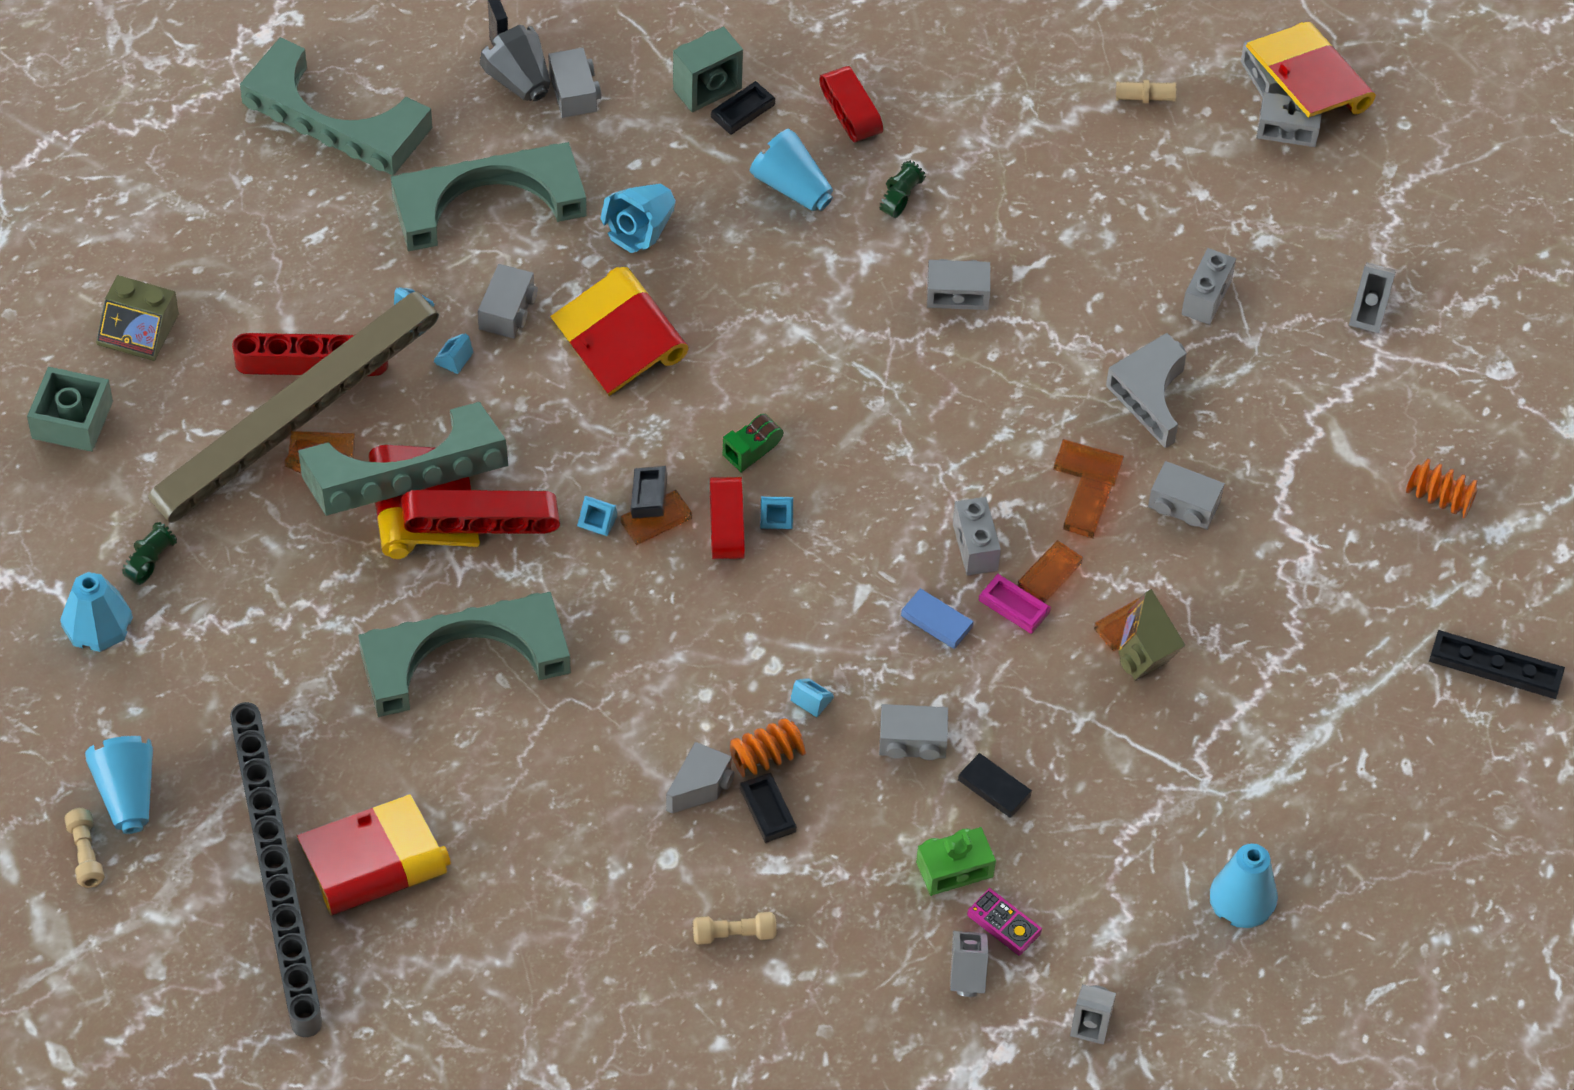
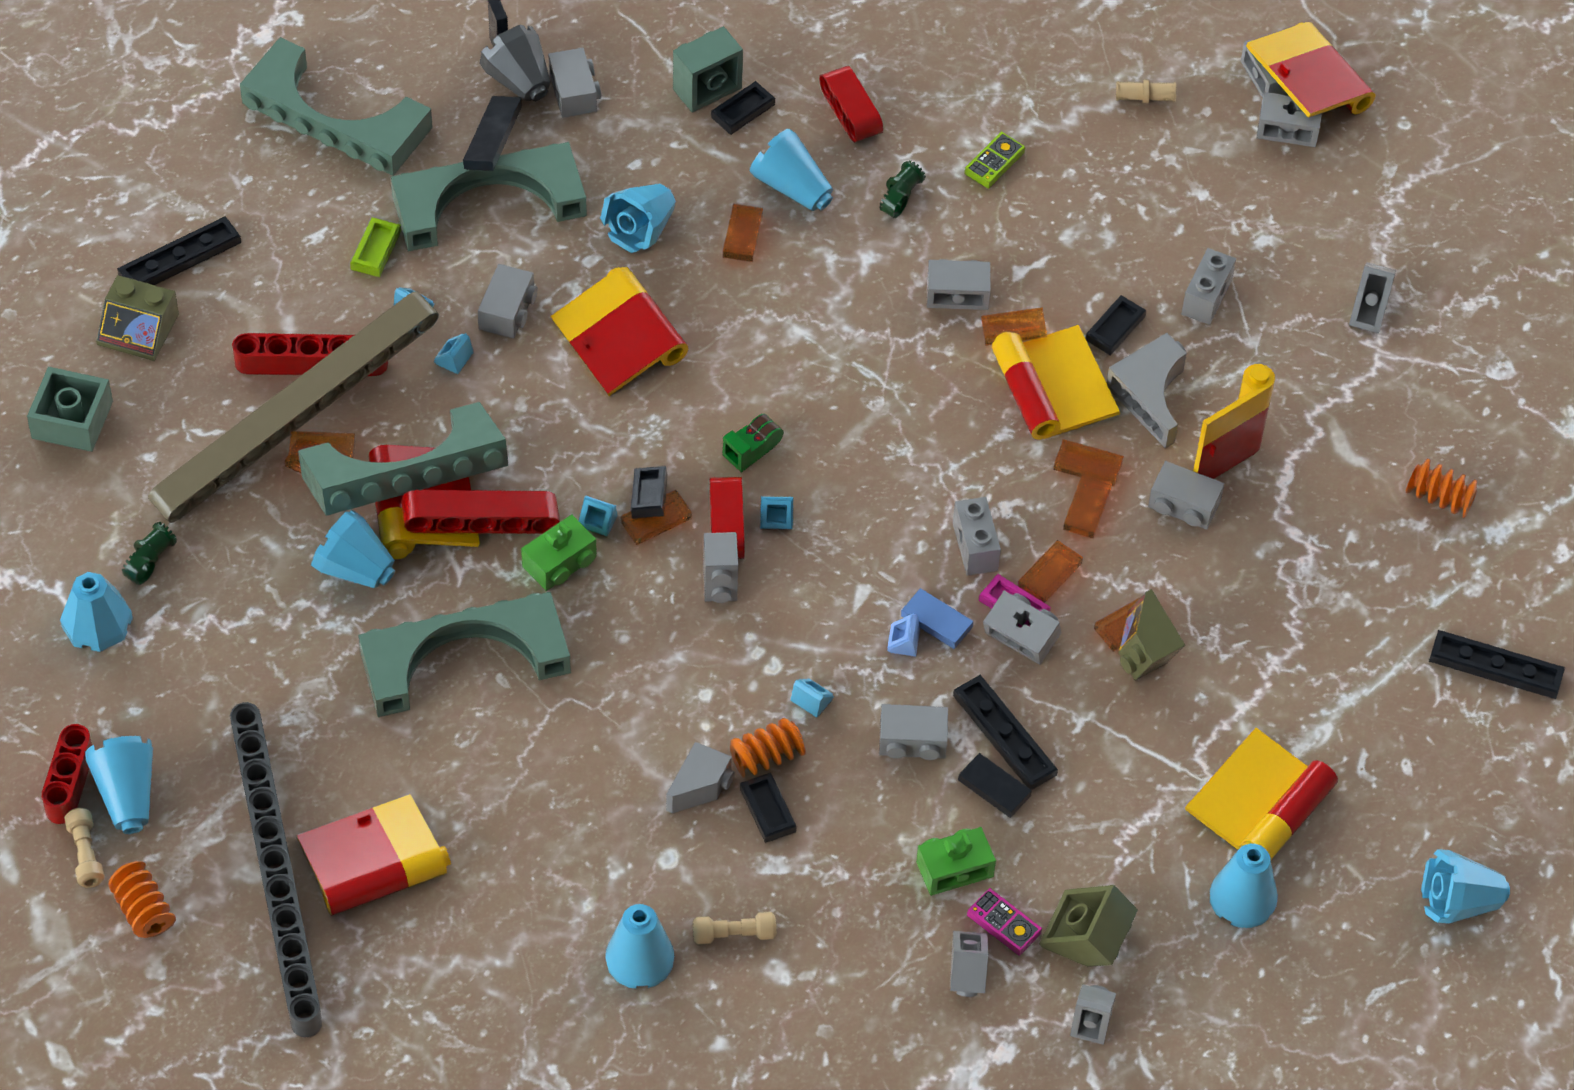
none -> red beam [41,724,92,824]
none -> orange piece [108,861,176,938]
none -> black tile [117,216,241,285]
none -> medium azure cone [311,510,395,588]
none -> lime tile [350,217,401,277]
none -> black tile [463,96,522,171]
none -> bright green brick [521,514,597,591]
none -> medium azure cone [606,904,674,989]
none -> light grey brick [703,532,738,603]
none -> clear orange tile [723,204,763,262]
none -> light blue slope [887,613,920,657]
none -> black tile [953,674,1058,790]
none -> tile [964,131,1025,189]
none -> clear orange tile [981,307,1047,346]
none -> light grey brick [983,590,1061,665]
none -> yellow door [991,325,1120,440]
none -> olive slope [1039,885,1138,967]
none -> black tile [1085,295,1146,356]
none -> yellow door [1185,728,1338,859]
none -> door [1193,364,1275,479]
none -> medium azure cone [1421,849,1510,924]

